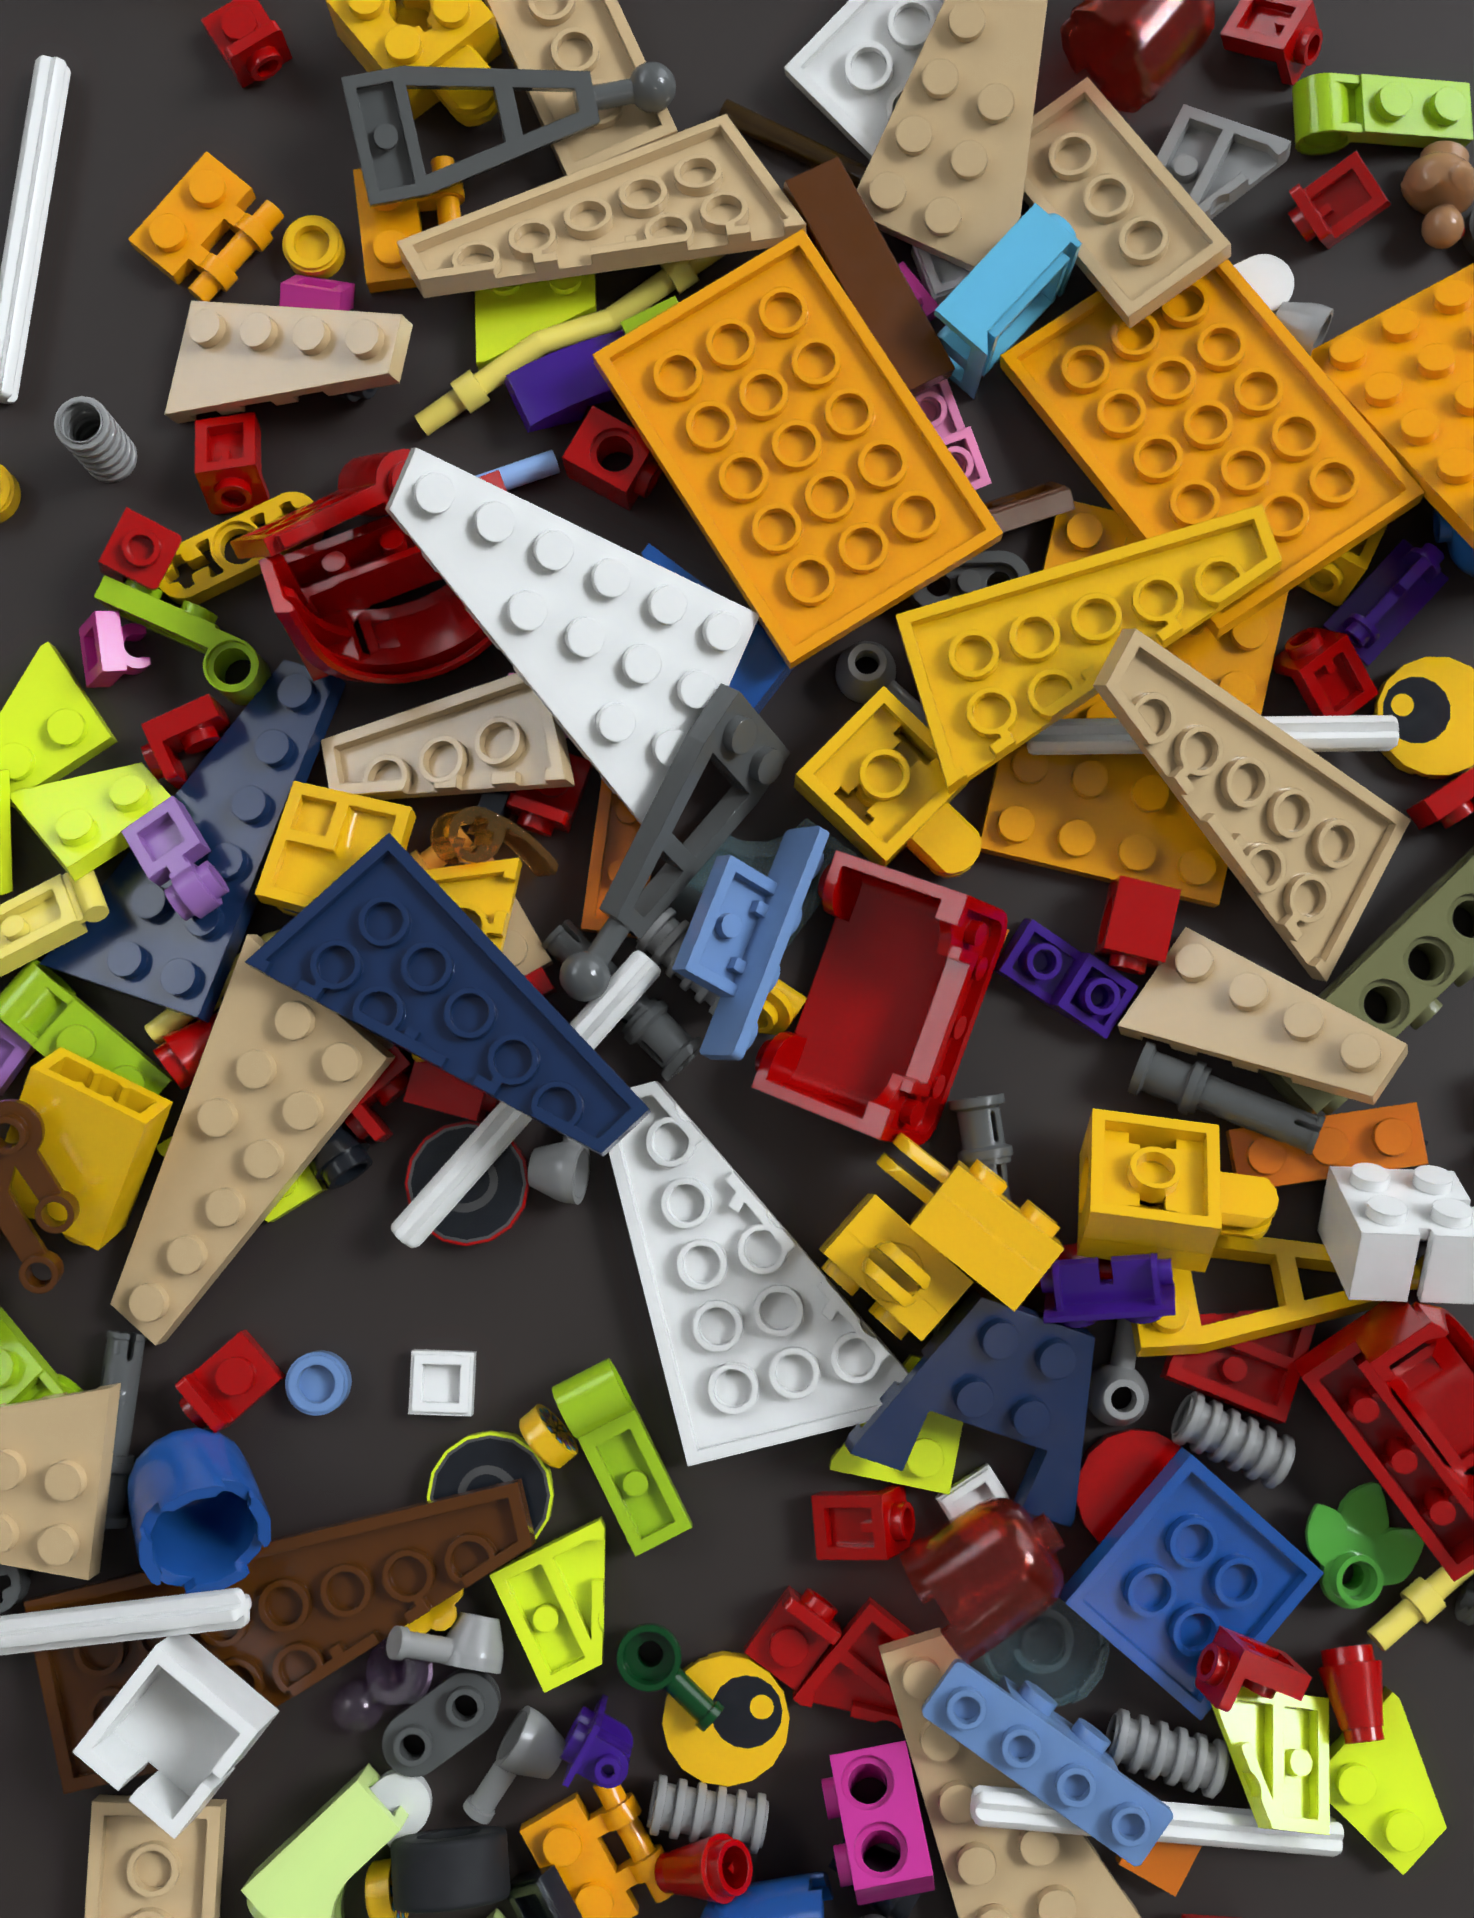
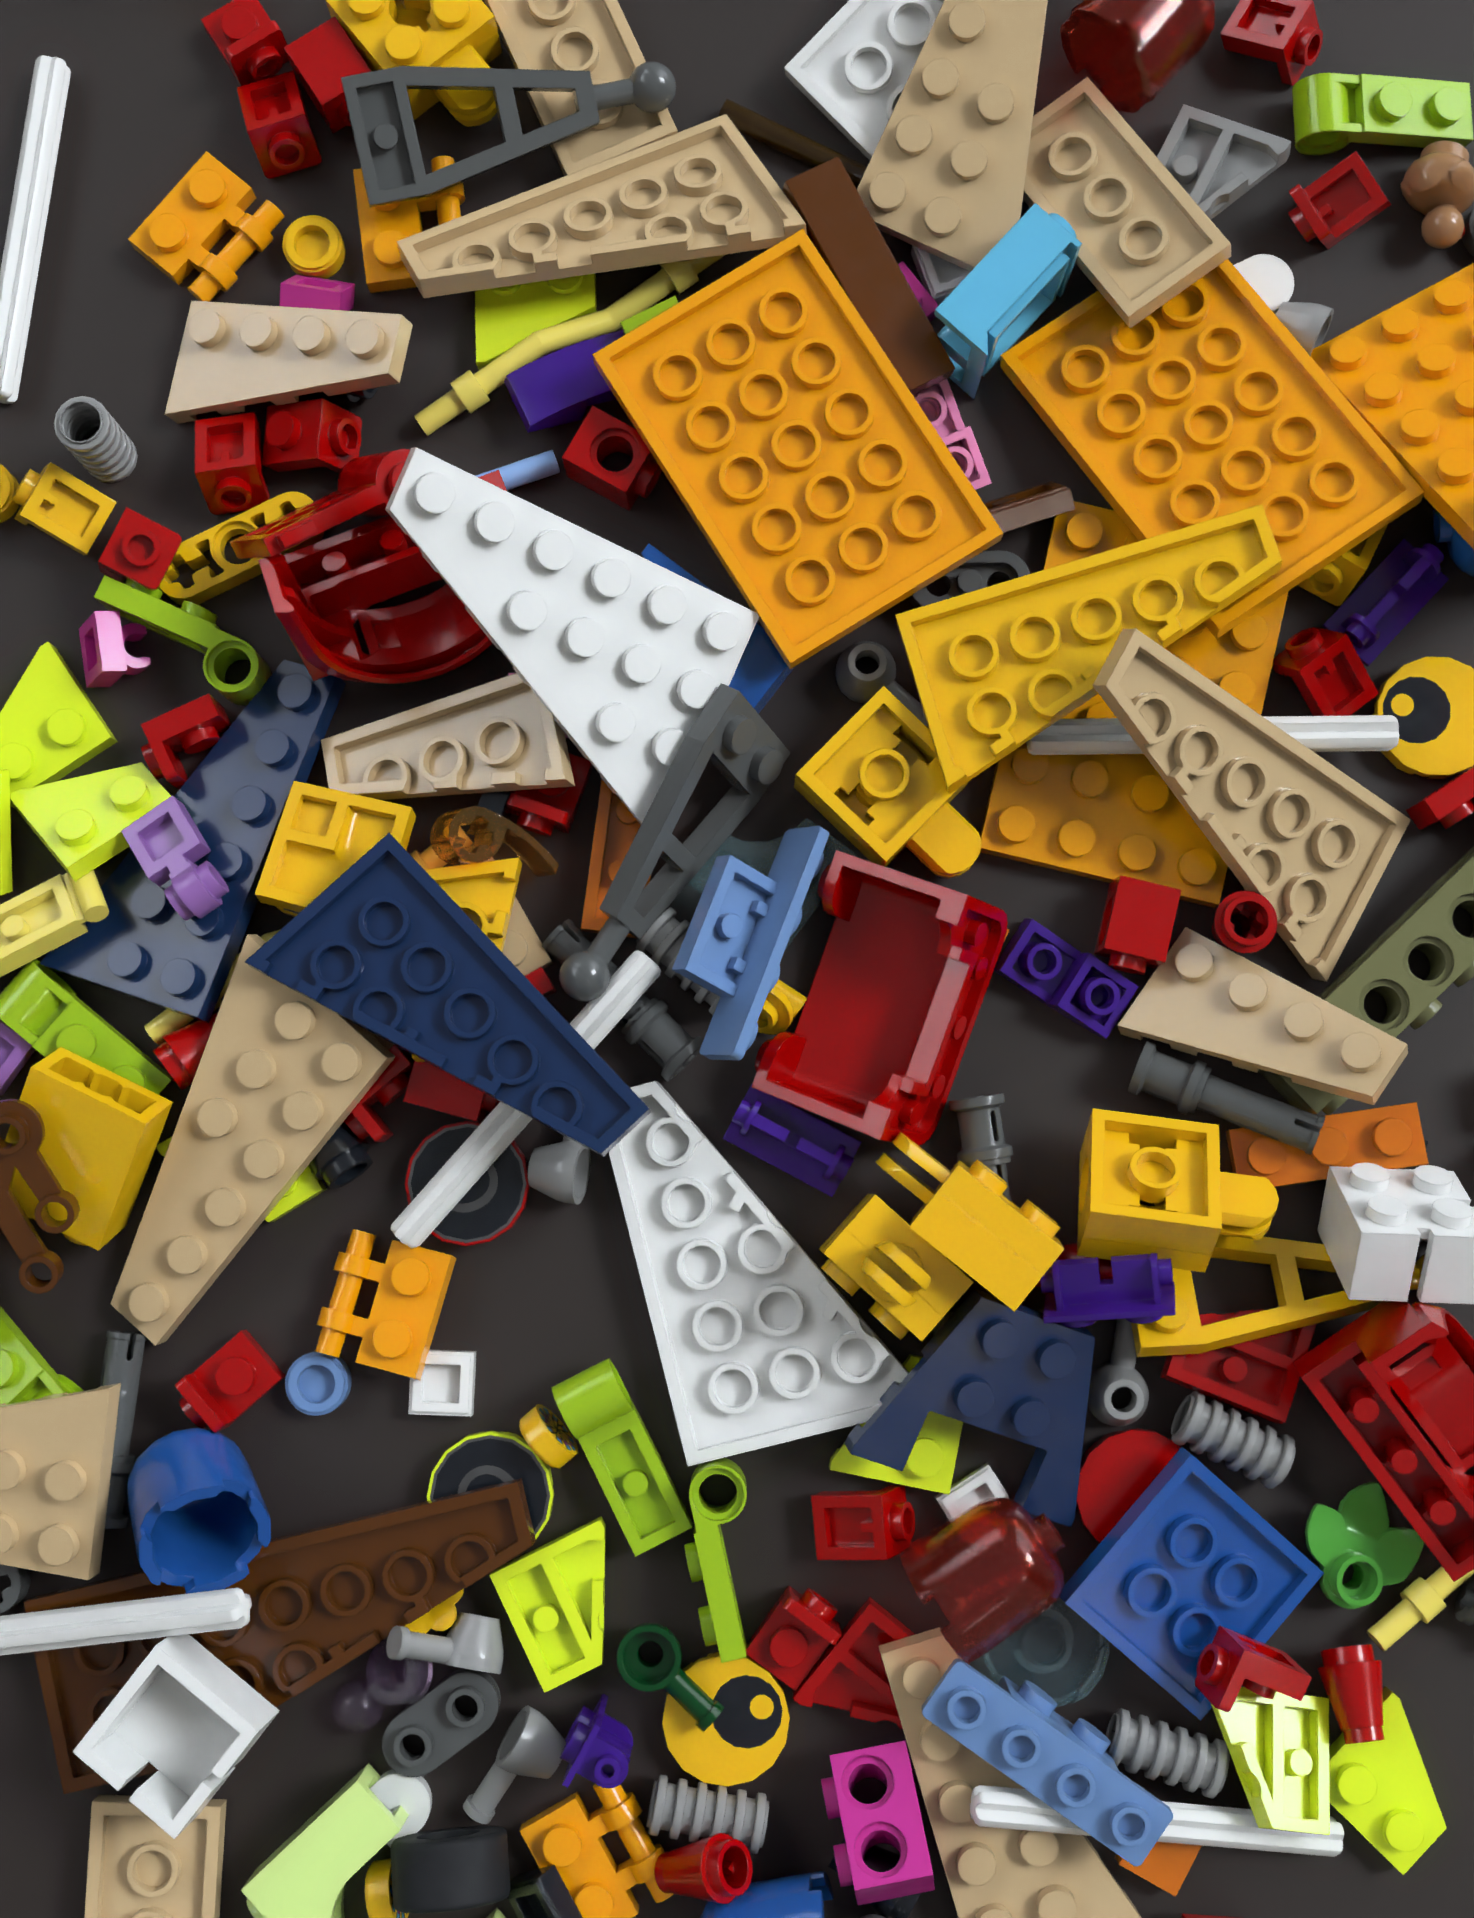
none -> yellow bracket [11,462,117,556]
none -> red bracket [237,70,322,179]
none -> red bracket [262,398,362,474]
none -> red brick [284,16,372,134]
none -> light orange plate [315,1229,456,1380]
none -> lime plate [684,1458,747,1663]
none -> dark purple hinge [723,1084,861,1197]
none -> red cone [1212,891,1277,953]

